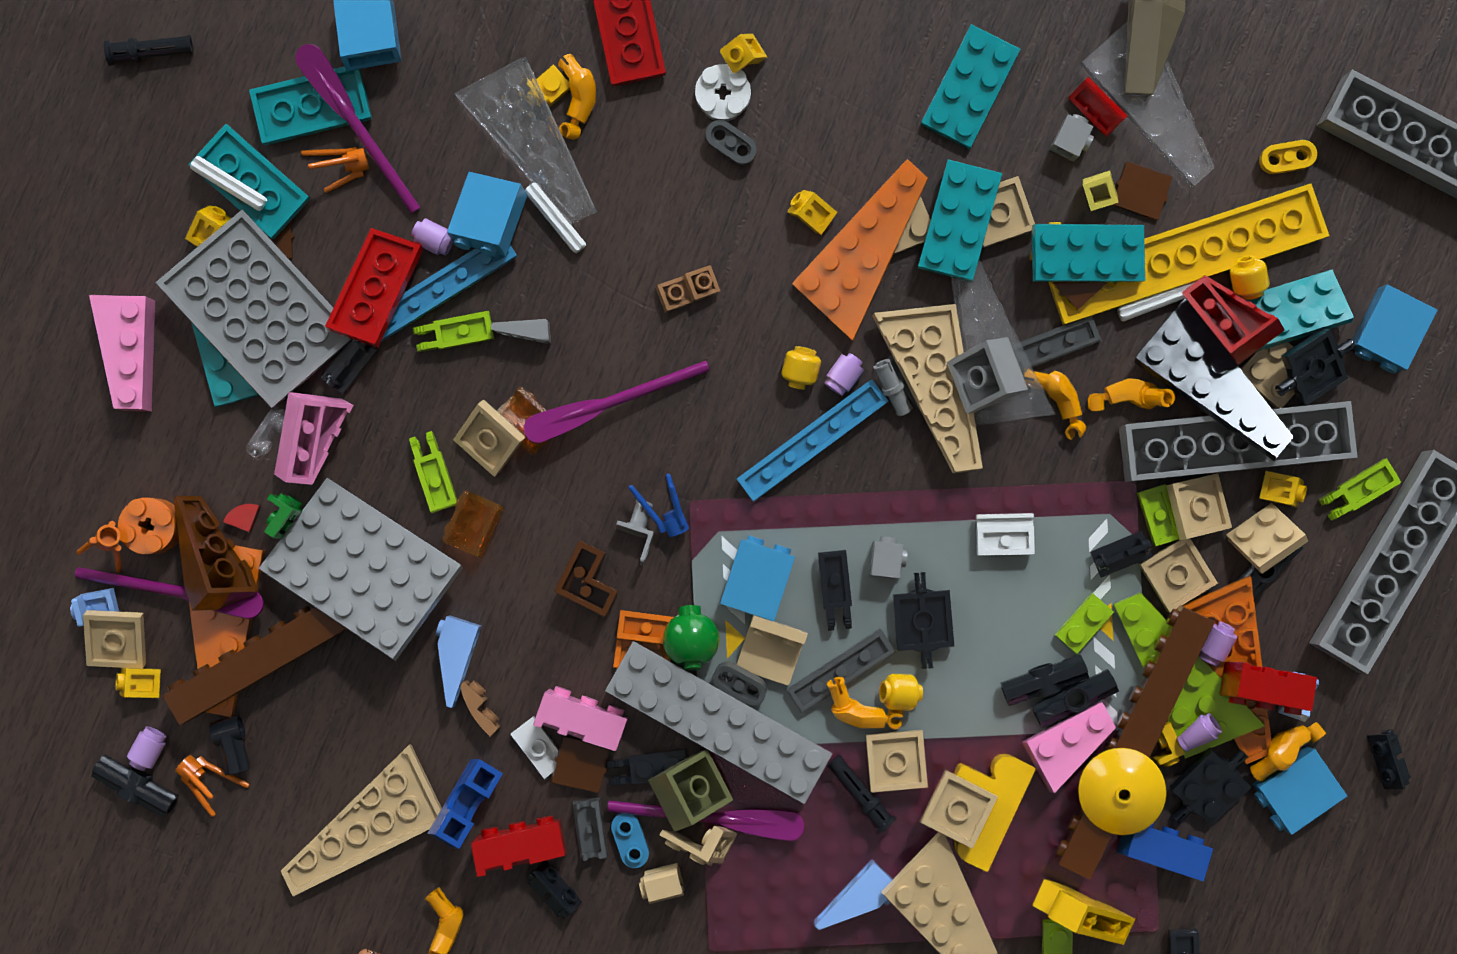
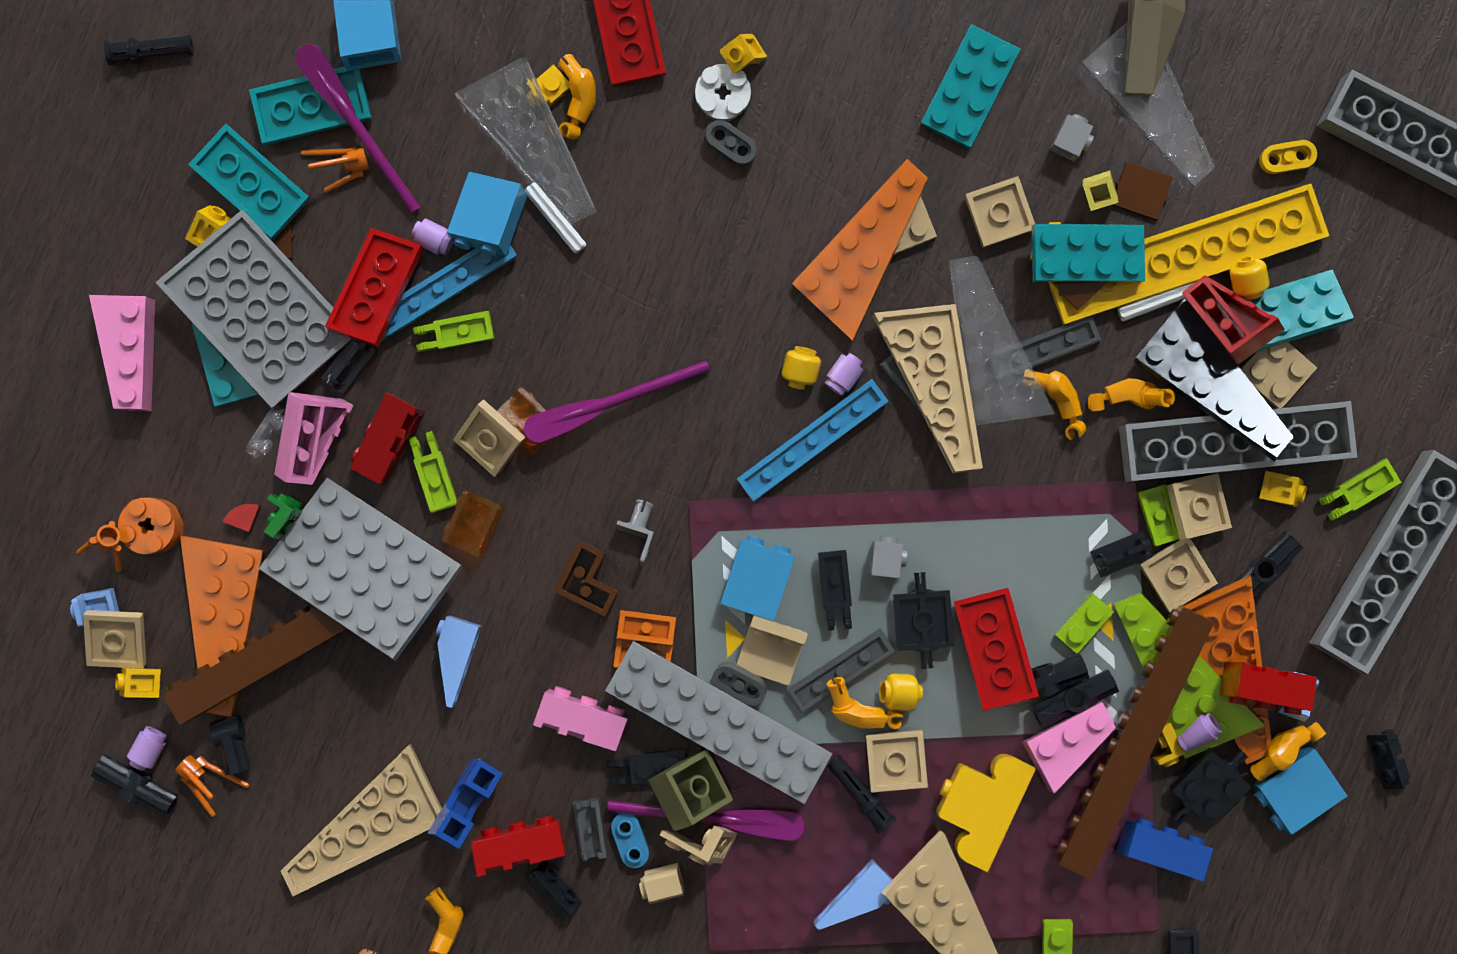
magenta piece [75,567,264,619] -> none
reddish brown wedge [174,496,258,611] -> none
white axle [190,156,267,211] -> none
medium nougat slope [460,680,500,736] -> none
light grey slope [491,319,551,344] -> none
white plate [511,716,559,779] -> none
reddish brown piece [551,736,610,793] -> none
blue plant [628,473,689,537] -> none
medium nougat slope [655,265,720,313] -> none
green brick [663,605,720,671] -> none
yellow bracket [787,190,838,235] -> none
light grey pin [873,359,913,416] -> none
teal plate [918,159,1002,282] -> none
tan plate [920,770,998,849] -> none
light grey slope [947,337,1028,414] -> none
white plate [976,513,1035,555] -> none
yellow brick [1032,879,1135,945] -> none
red plate [1068,77,1127,137] -> none
yellow dish [1078,748,1166,835] -> none
lavender brick [1199,621,1237,666] -> none
tan plate [1226,503,1308,574] -> none
black plate [1275,328,1356,406] -> none
dark azure brick [1352,284,1437,374] -> none
none -> red wedge [350,392,425,485]
none -> red plate [954,588,1039,712]

